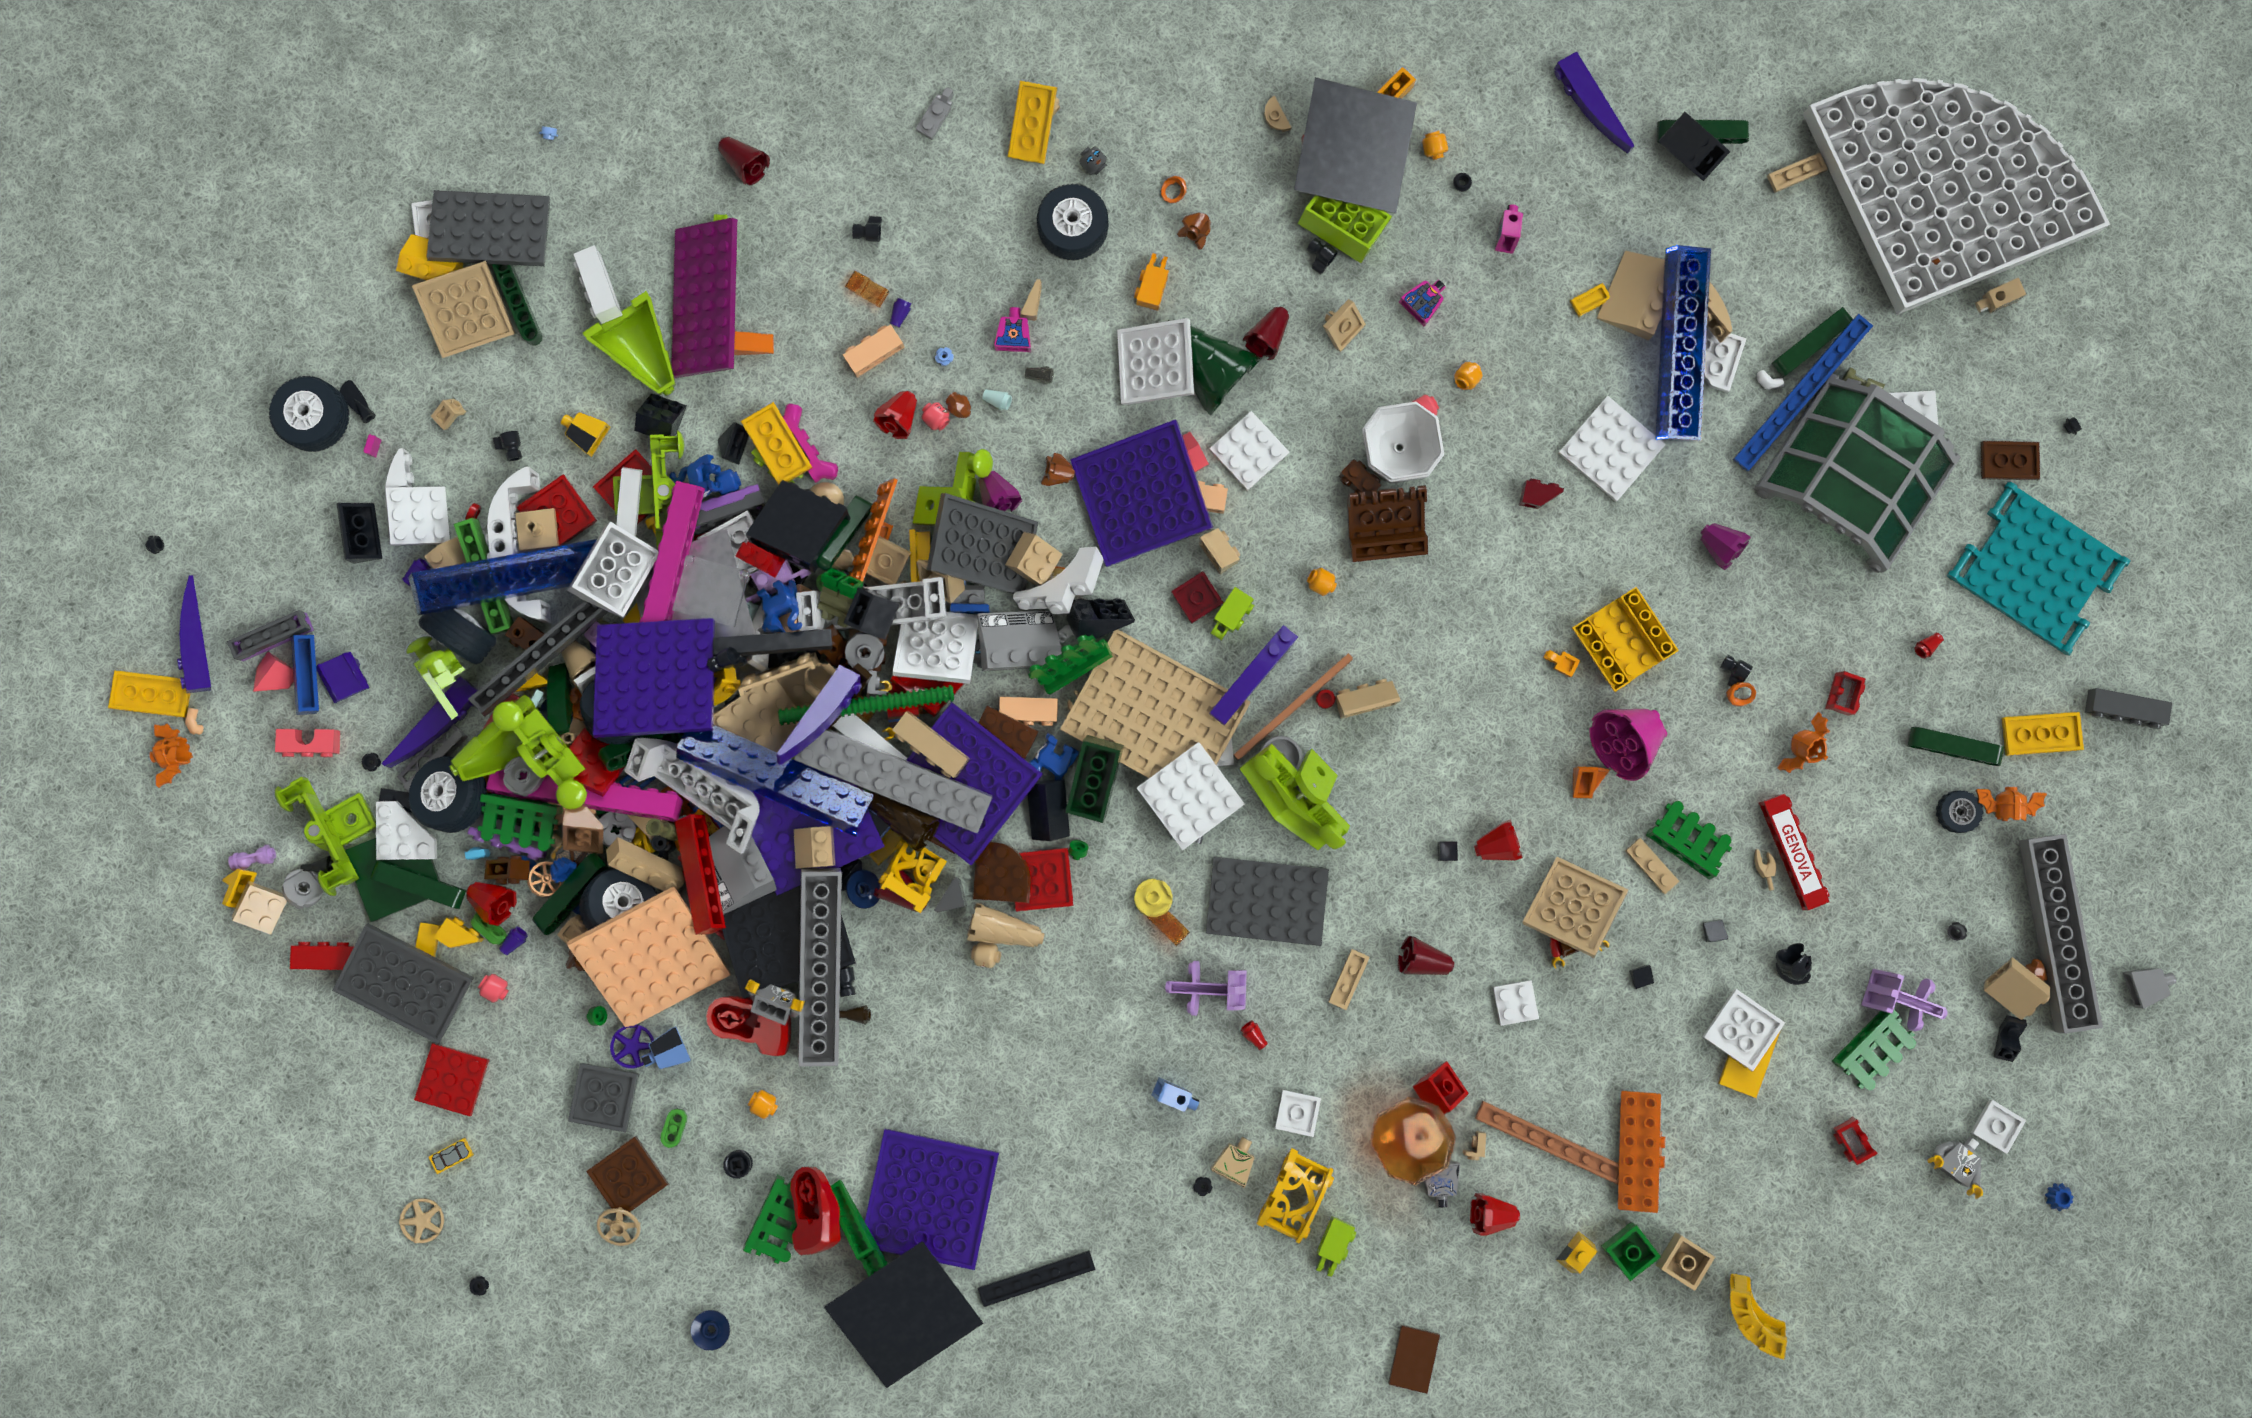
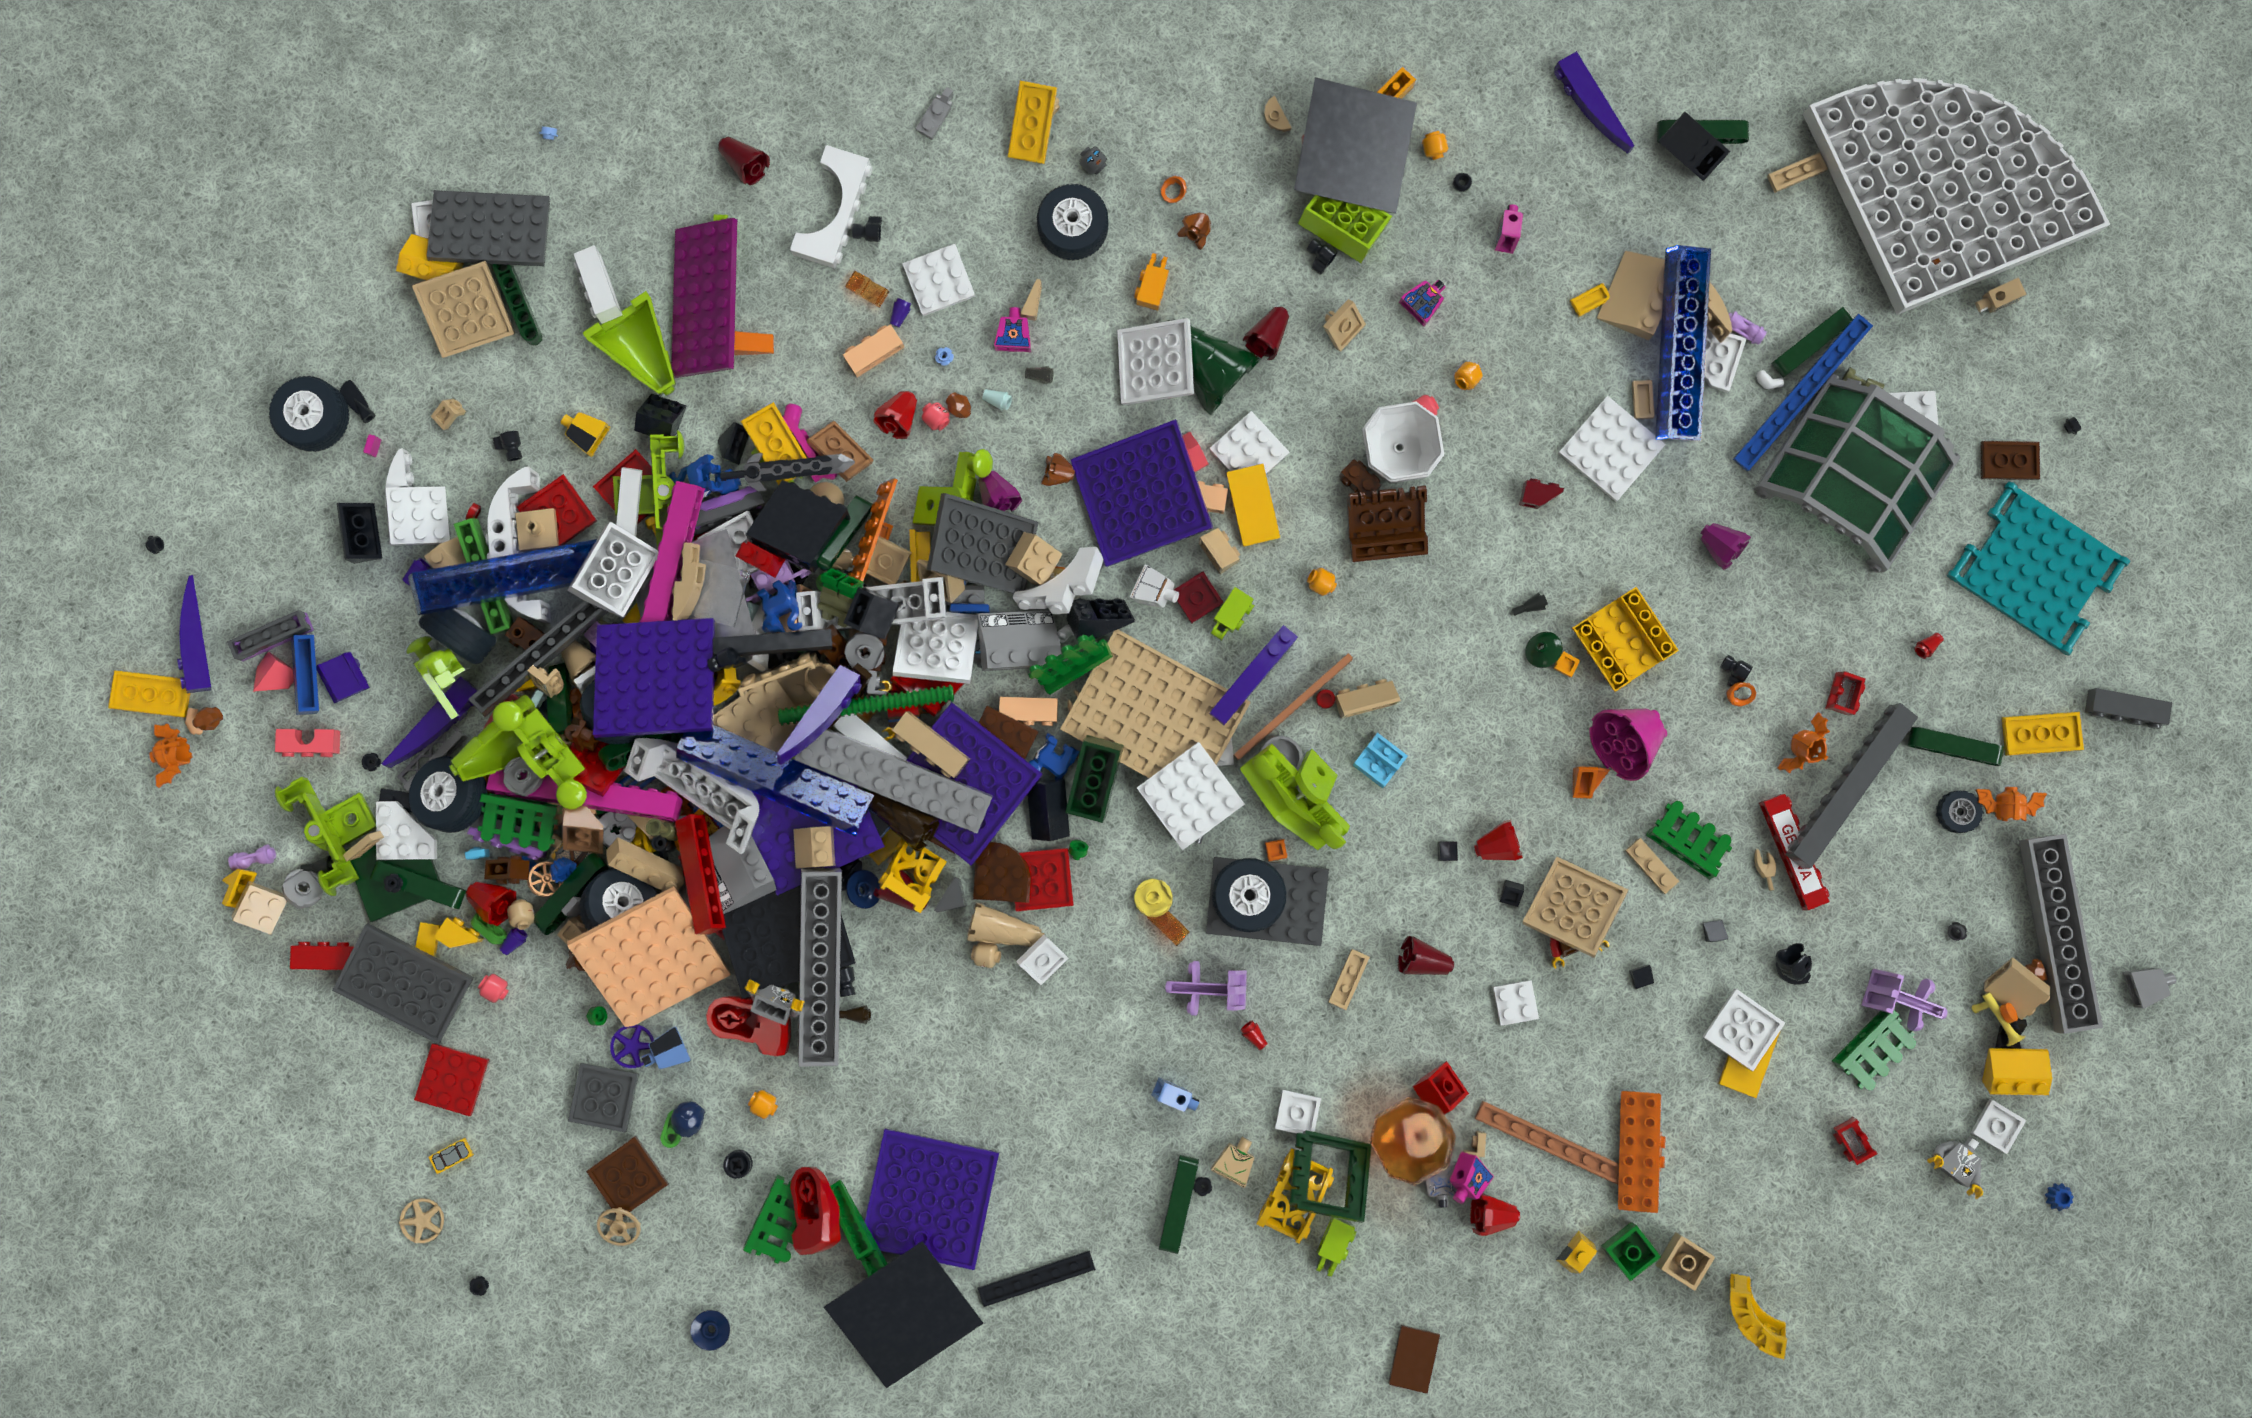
none -> dark orange rock [193,707,223,731]
none -> tan tile [343,831,384,861]
none -> black plate [383,874,403,893]
none -> tan head [507,899,534,930]
none -> tan bracket [527,665,564,698]
none -> light grey tile [562,897,581,917]
none -> reddish brown hips [565,720,598,752]
none -> dark blue hair [671,1101,706,1137]
none -> tan slope [672,543,706,621]
none -> sword [720,453,855,492]
none -> white arch [790,145,872,268]
none -> medium nougat tile [807,421,874,482]
none -> white plate [902,244,975,316]
none -> white plate [1016,934,1069,985]
none -> white torso [1130,564,1179,608]
none -> dark green beam [1159,1155,1199,1254]
none -> black wheel [1212,858,1287,932]
none -> yellow tile [1226,463,1280,547]
none -> orange tile [1265,839,1287,862]
none -> dark green hinge [1289,1130,1372,1223]
none -> medium azure slope [1353,732,1408,788]
none -> dark pink torso [1450,1152,1494,1204]
none -> black slope [1500,880,1524,907]
none -> pearl dark grey cone [1512,592,1548,616]
none -> dark green dish [1525,632,1563,668]
none -> tan tile [1632,380,1655,419]
none -> lavender piece [1729,311,1767,345]
none -> dark grey brick [1785,703,1918,869]
none -> light yellow piece [1972,992,2026,1046]
none -> yellow slope [1982,1048,2052,1095]
none -> orange tile [2000,1003,2018,1023]

